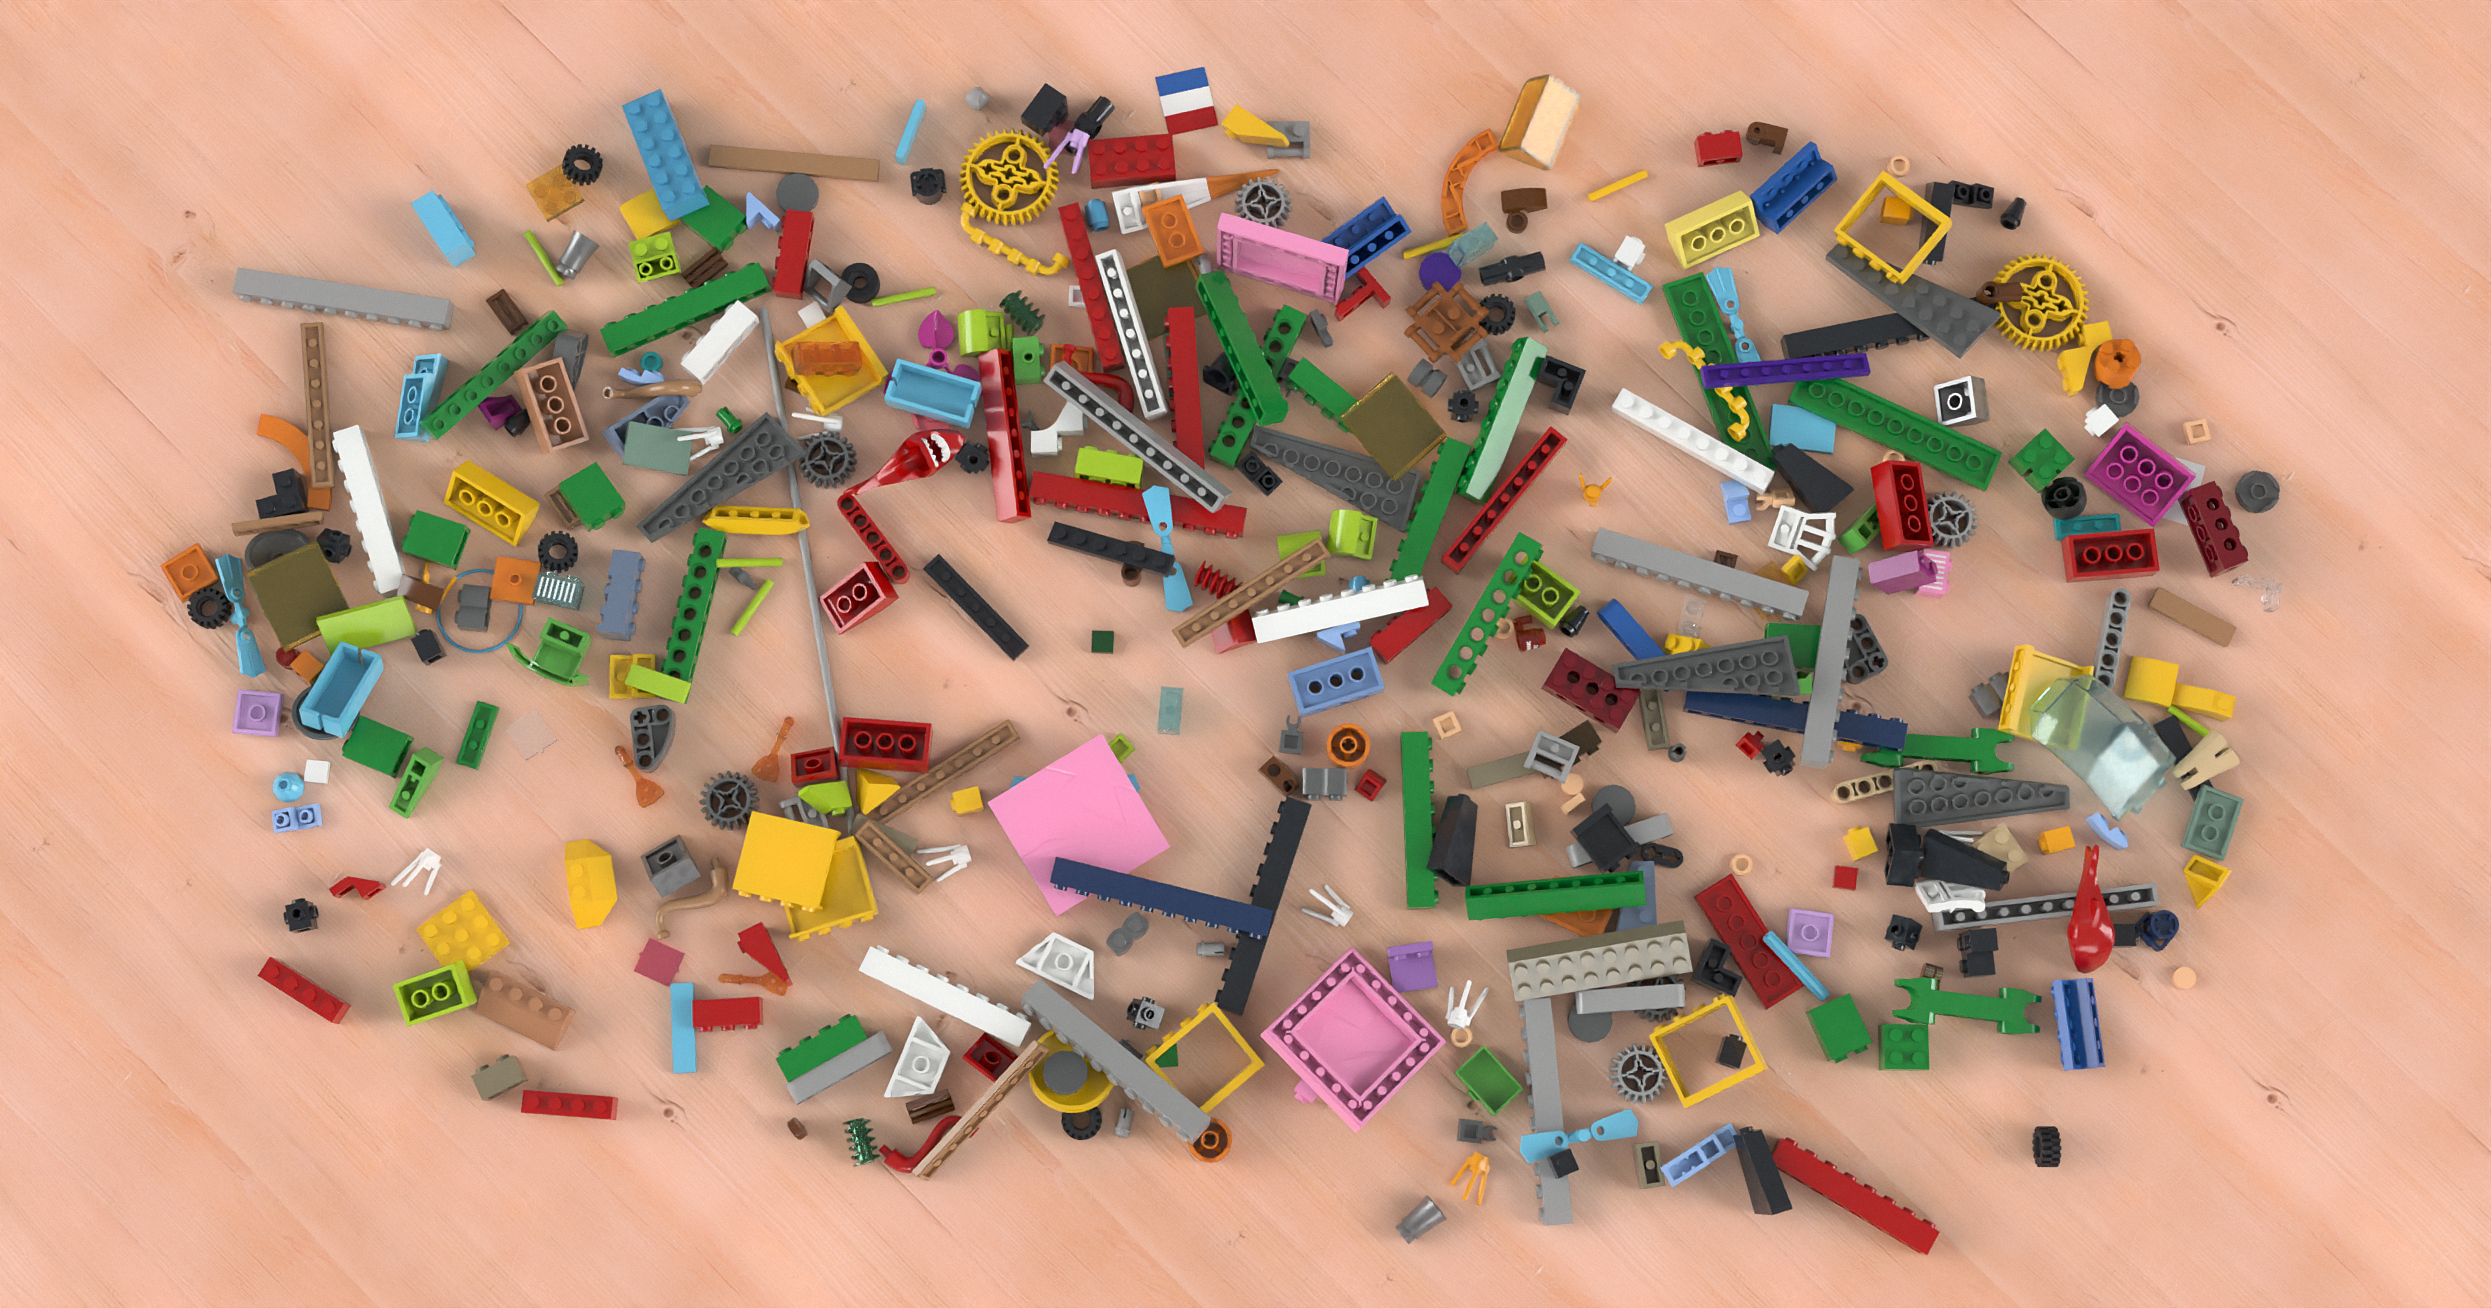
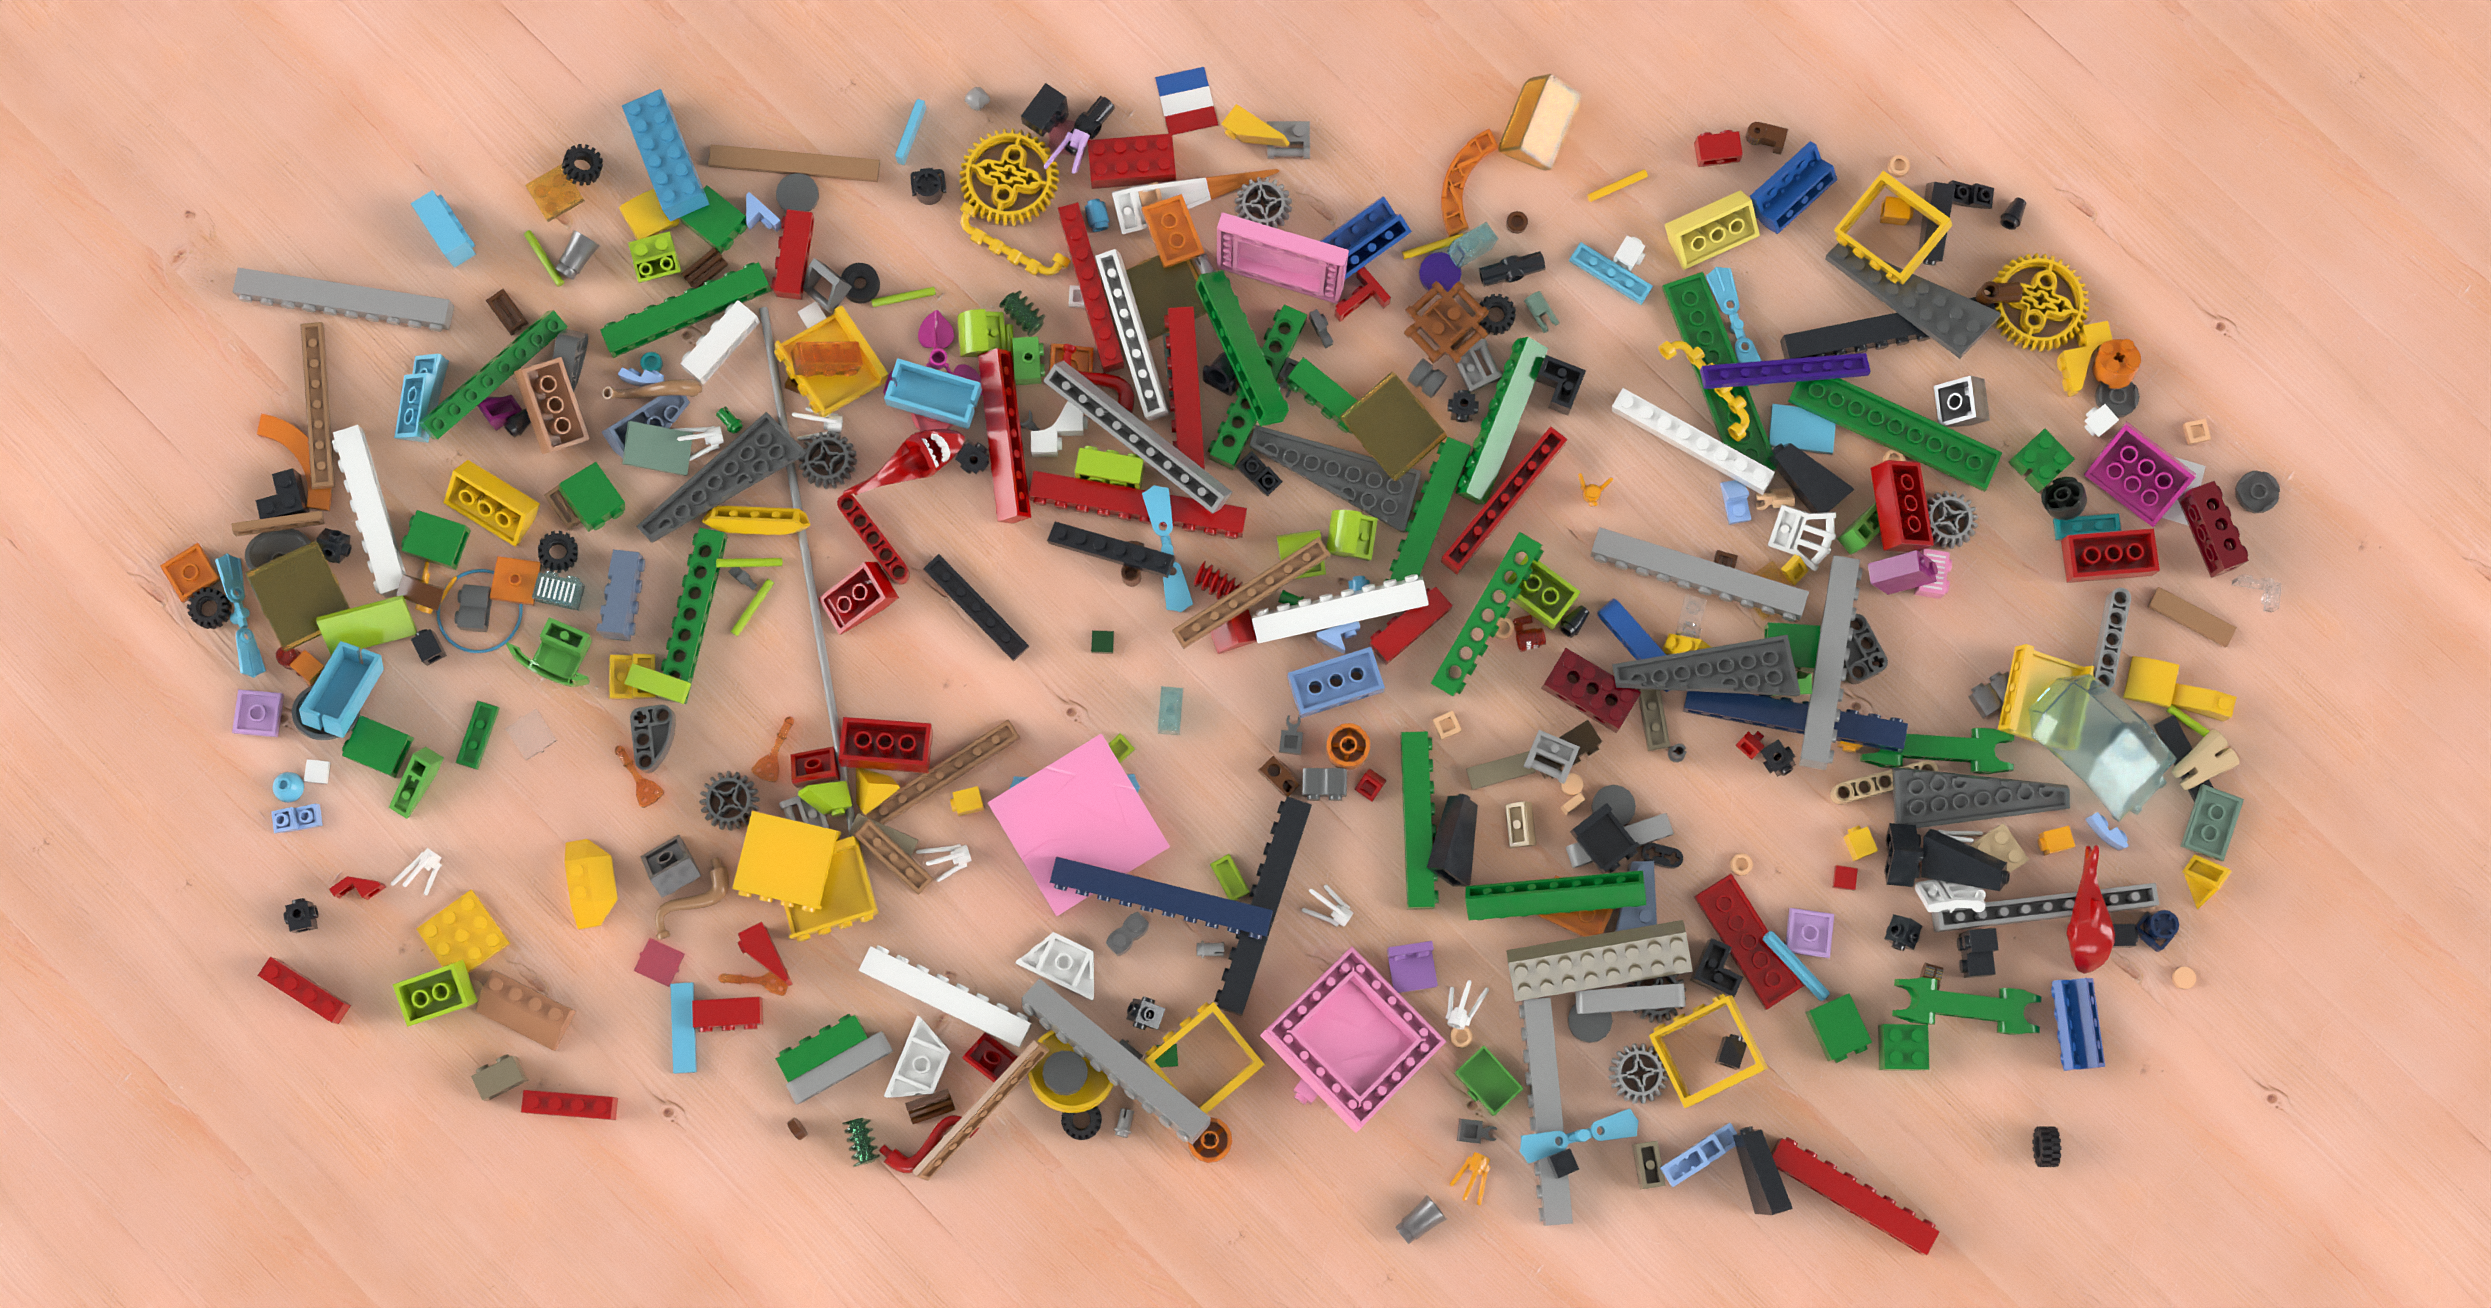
reddish brown slope [1501,188,1548,214] -> none
none -> lime tile [1210,854,1250,901]

